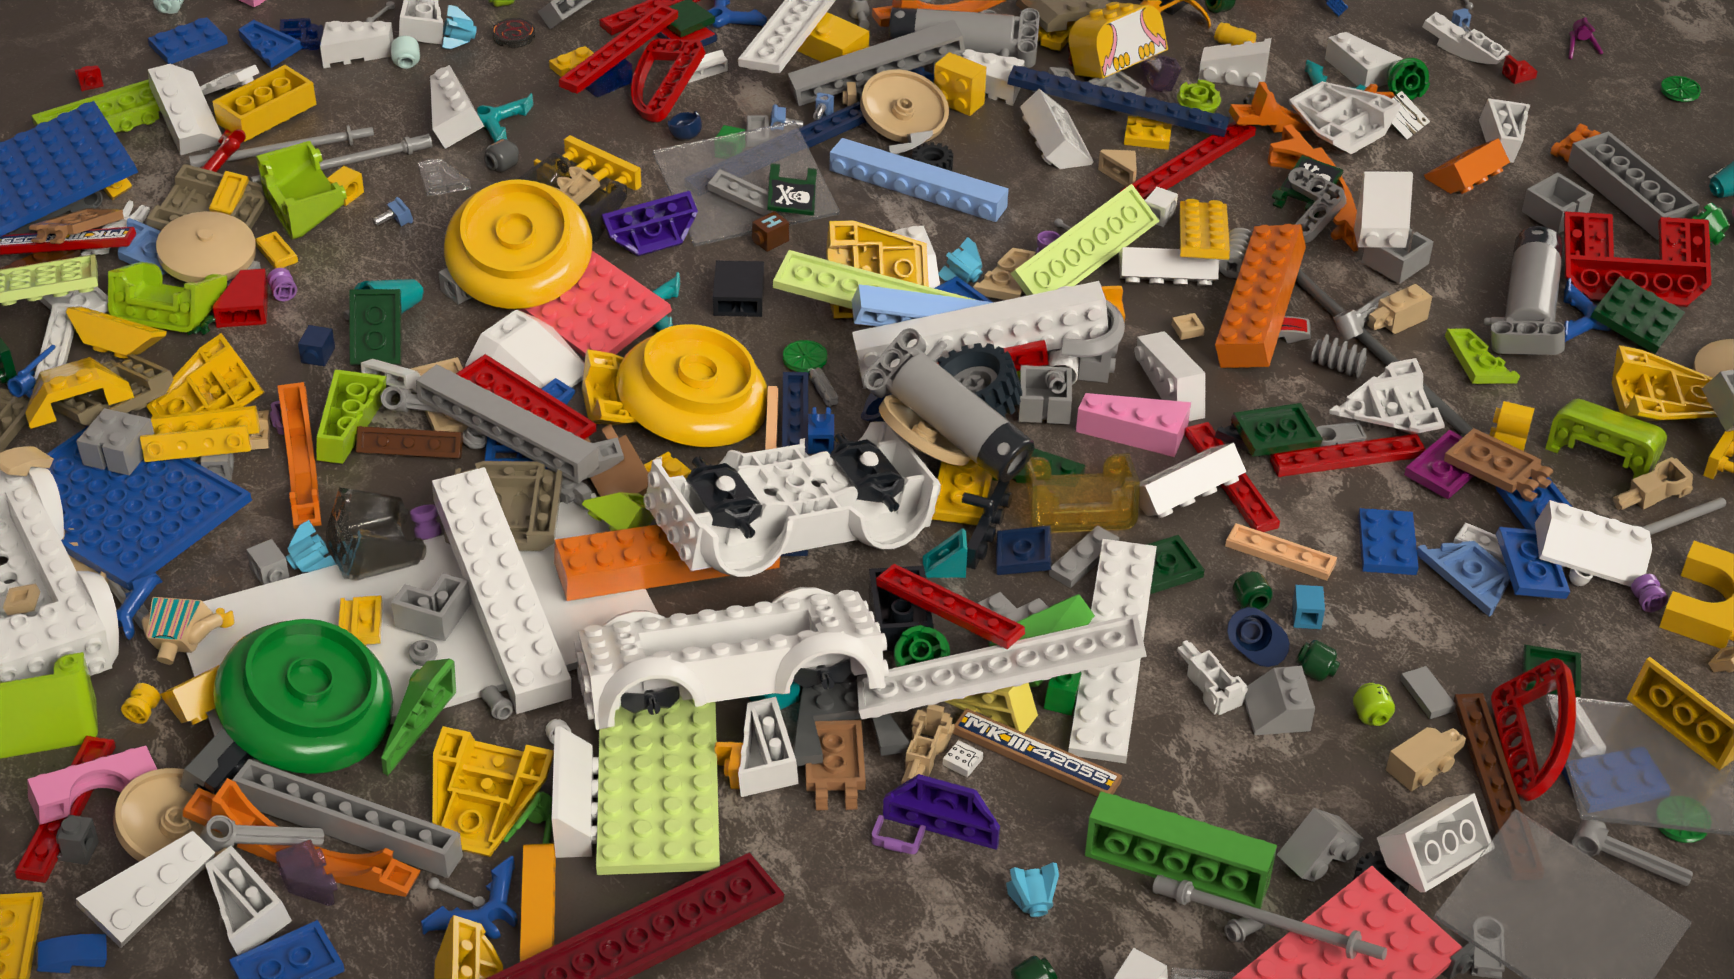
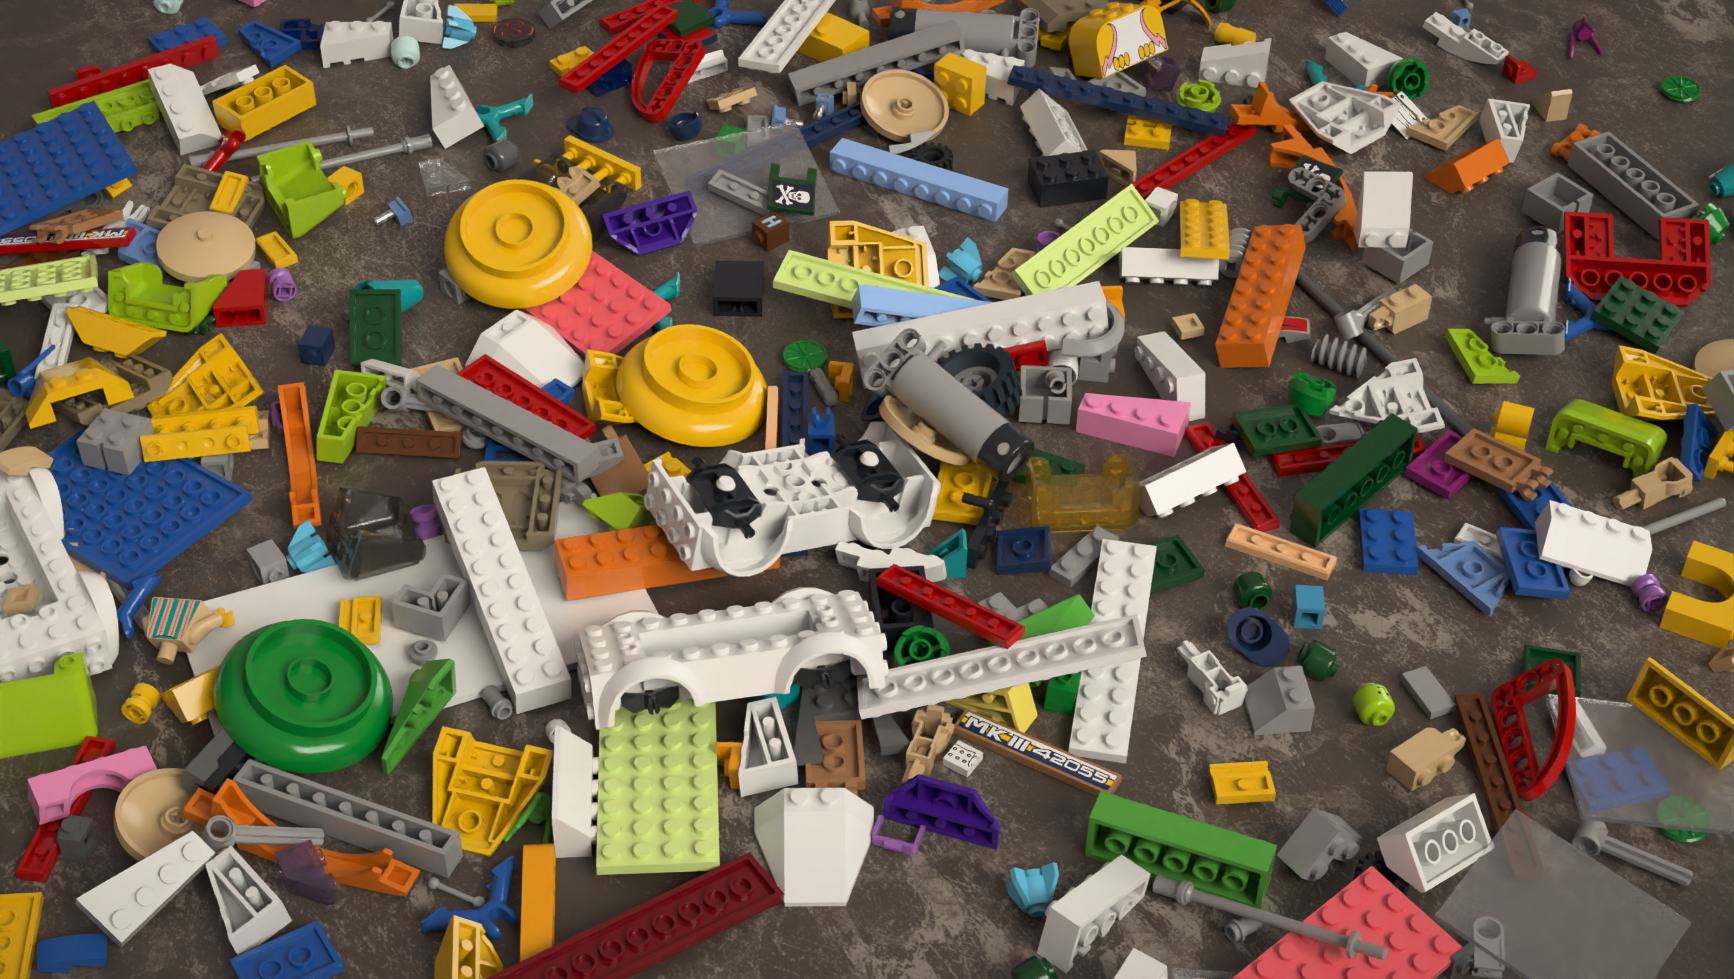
none -> red plate [47,34,220,109]
none -> yellow tile [454,4,498,22]
none -> dark blue piece [566,107,614,142]
none -> tan plate [706,87,757,113]
none -> white wedge [754,788,874,907]
none -> light orange bracket [828,361,854,402]
none -> white slope [835,541,947,582]
none -> black brick [1027,150,1109,208]
none -> white wedge [1037,855,1151,973]
none -> yellow plate [1208,761,1276,804]
none -> green cone [1288,372,1337,417]
none -> dark green brick [1290,413,1418,548]
none -> tan wing [1406,105,1479,151]
none -> tan slope [1532,89,1572,122]
none -> blue wing [1679,403,1718,482]

